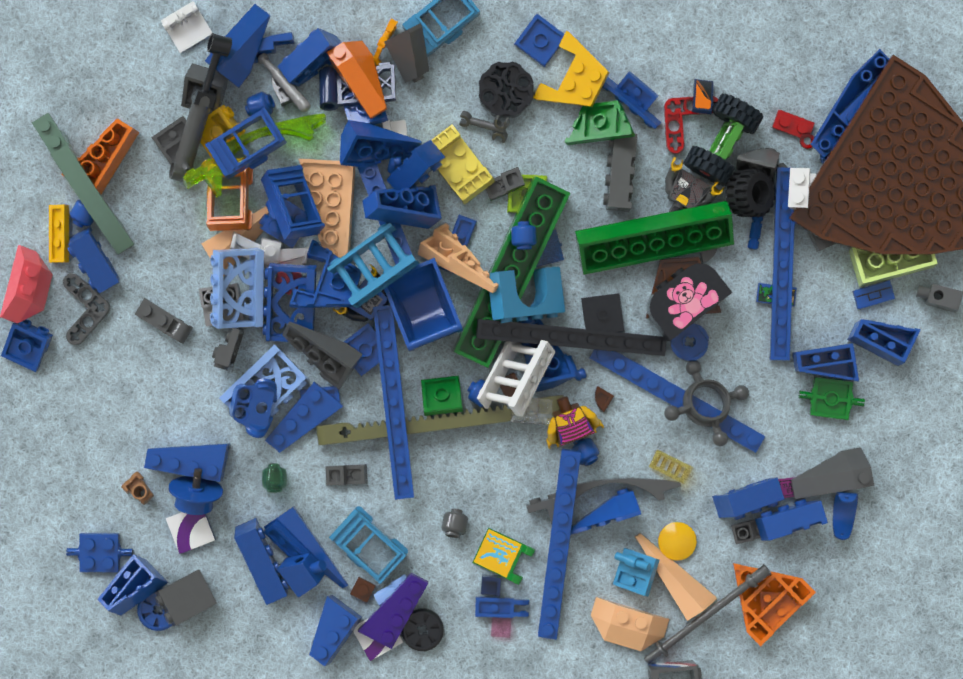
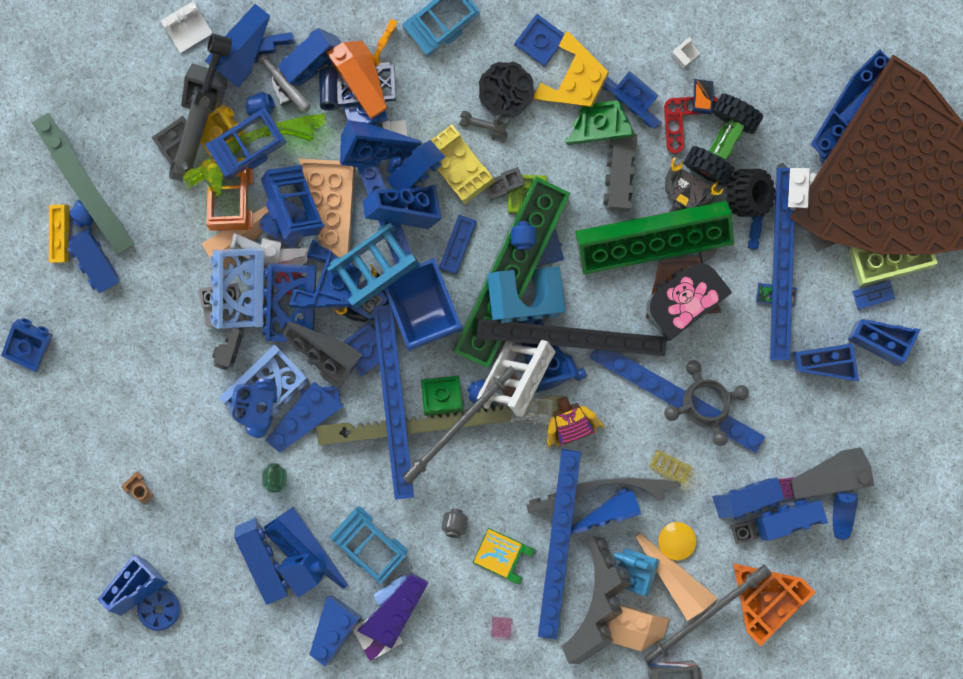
coral wedge [0,245,53,323] -> none
orange wedge [61,119,139,195] -> none
dark grey beam [63,274,110,345] -> none
blue plate [66,533,133,572] -> none
dark grey plate [135,298,193,344] -> none
blue wedge [144,443,230,482] -> none
dark grey brick [155,570,217,626] -> none
tile [166,512,216,554] -> none
blue piece [168,468,223,515] -> none
dark grey slope [325,464,368,486] -> none
reddish brown plate [350,577,376,603] -> none
dark grey slope [384,23,429,83] -> none
black wheel [402,608,444,651] -> none
light nougat wedge [417,223,499,293] -> none
blue hinge [475,597,529,618] -> none
dark blue panel [481,574,501,597] -> none
blue head [571,438,599,466] -> none
black plate [581,293,624,332] -> none
reddish brown tile [595,386,614,412] -> none
blue plate [670,323,709,361] -> none
dark grey slope [736,148,780,180] -> none
red hinge [772,110,815,149] -> none
green plate [798,377,865,420] -> none
dark grey torso [916,284,963,313] -> none
none -> dark grey bar [402,366,516,484]
none -> dark grey arch [561,536,632,664]
none -> white panel [671,37,700,69]

